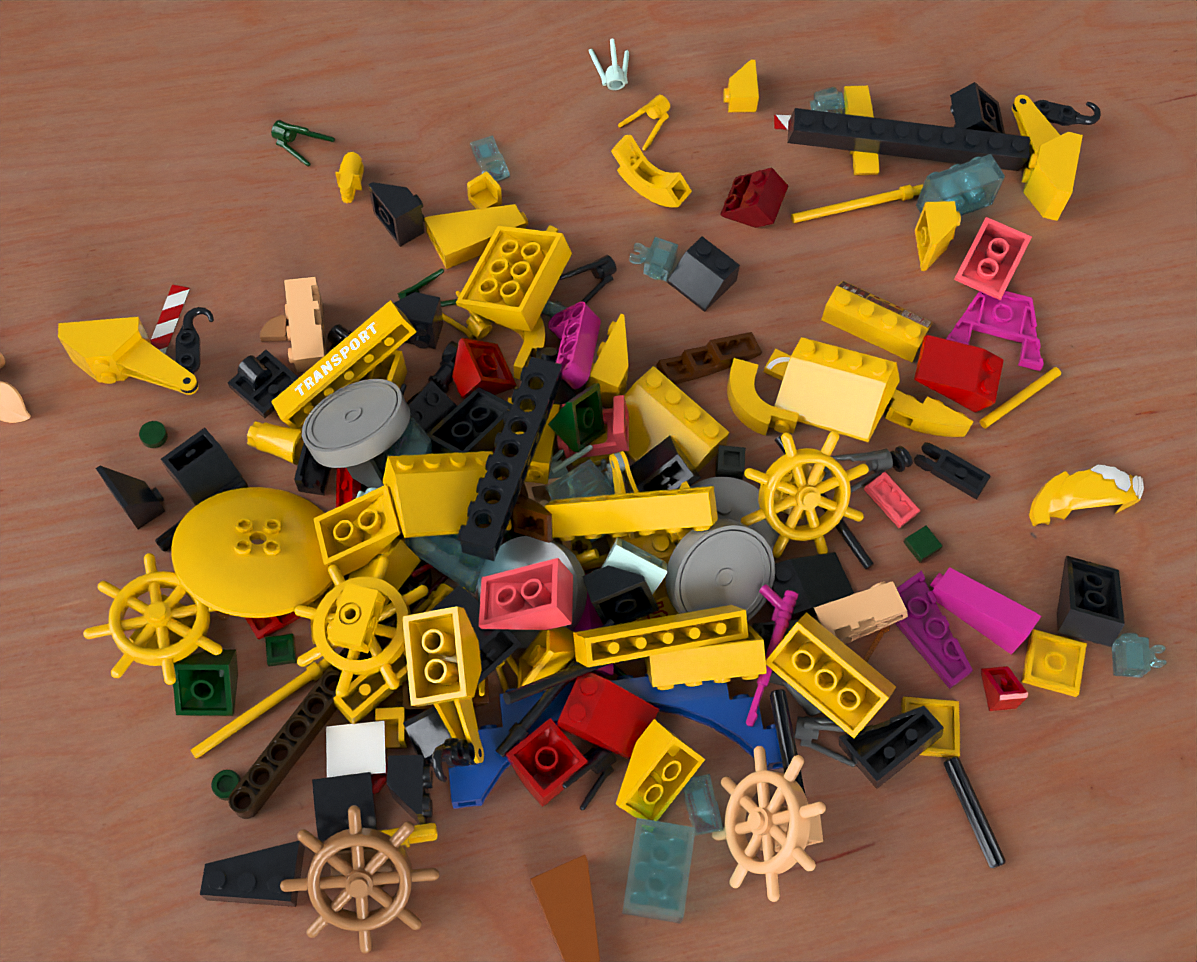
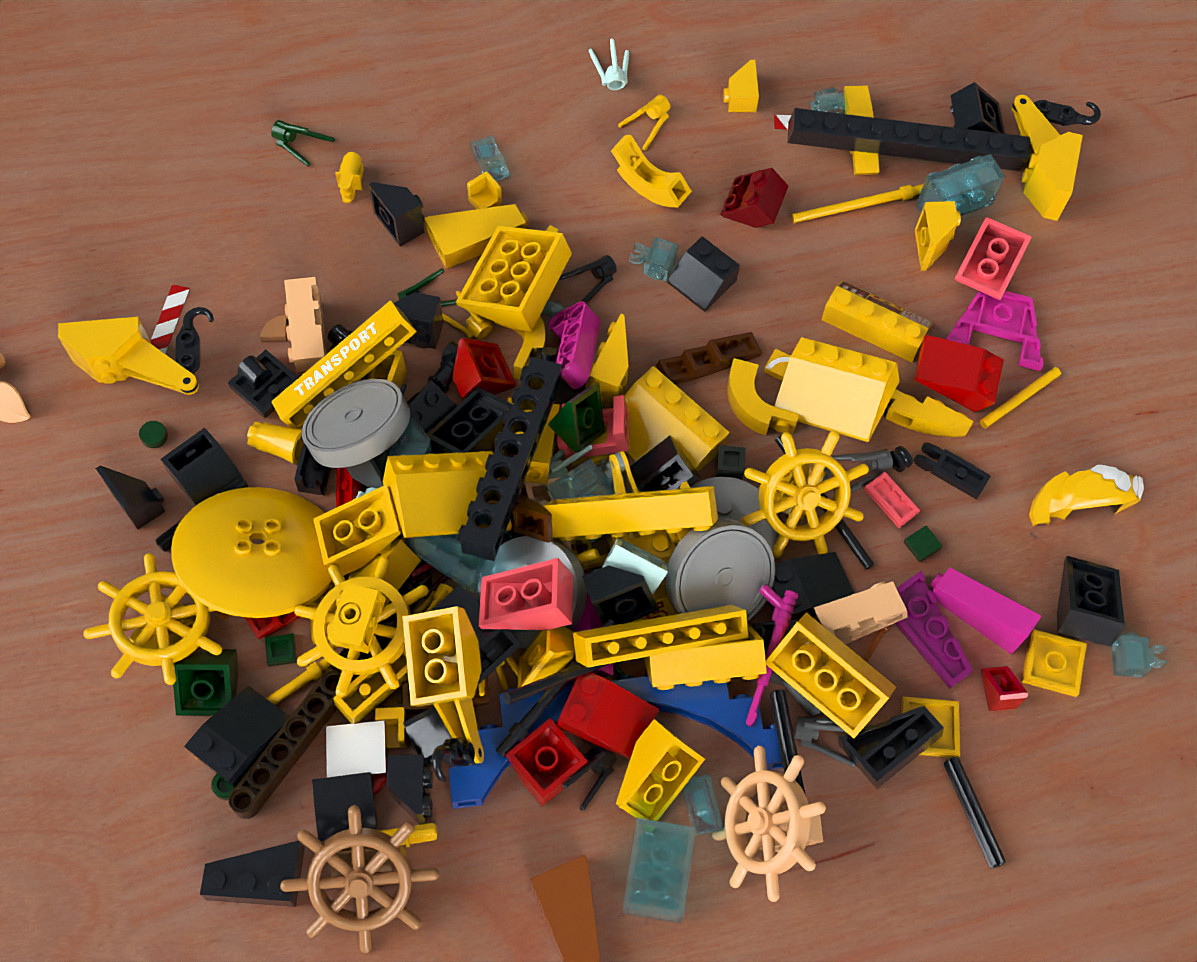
none -> black slope [184,685,290,788]

